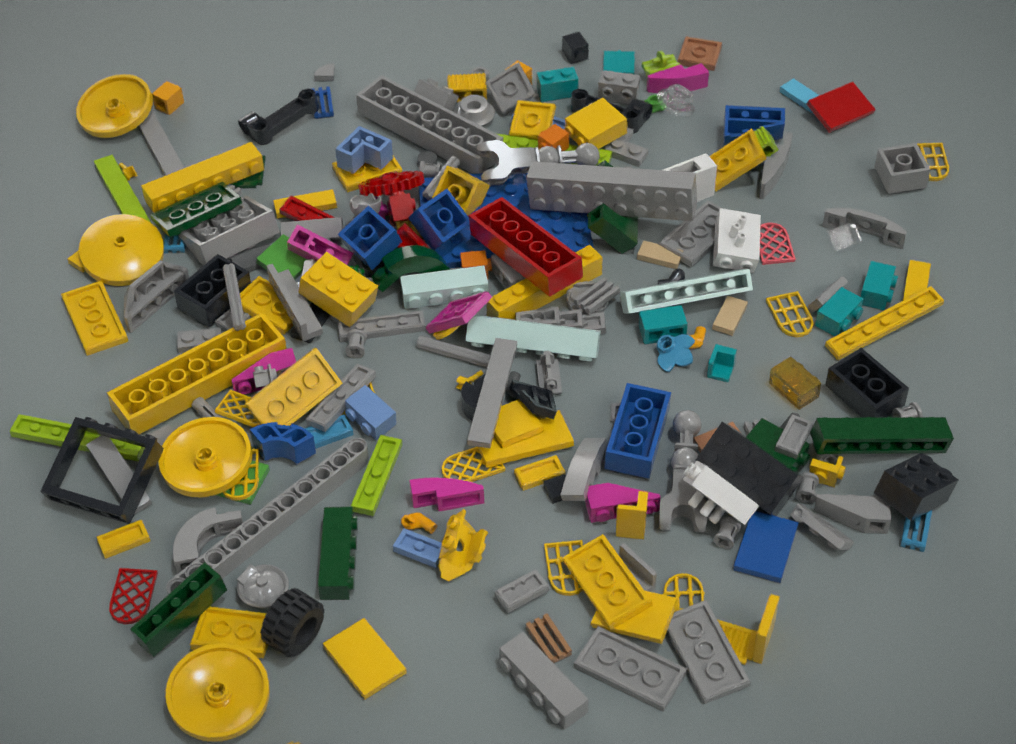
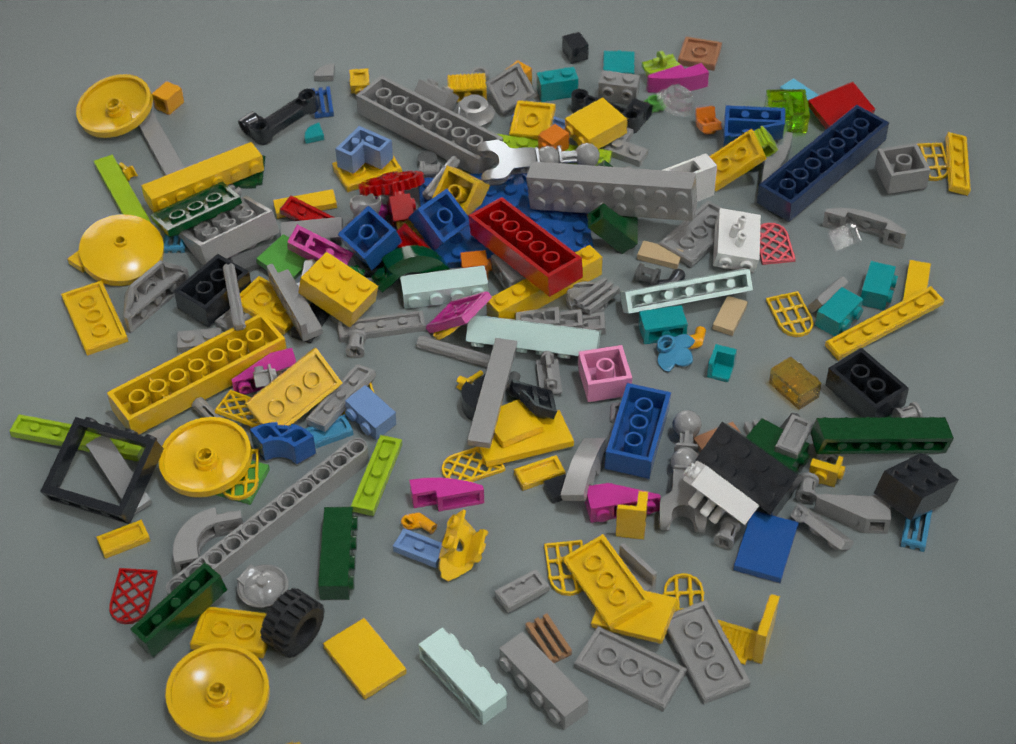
none -> teal tile [304,122,325,144]
none -> yellow bracket [349,68,370,95]
none -> light aqua brick [419,628,507,725]
none -> bright pink brick [578,345,632,402]
none -> dark grey bush [634,263,661,286]
none -> orange bracket [695,105,722,134]
none -> dark blue brick [757,105,889,222]
none -> clear neon green brick [764,89,810,133]
none -> yellow tile [945,132,971,196]

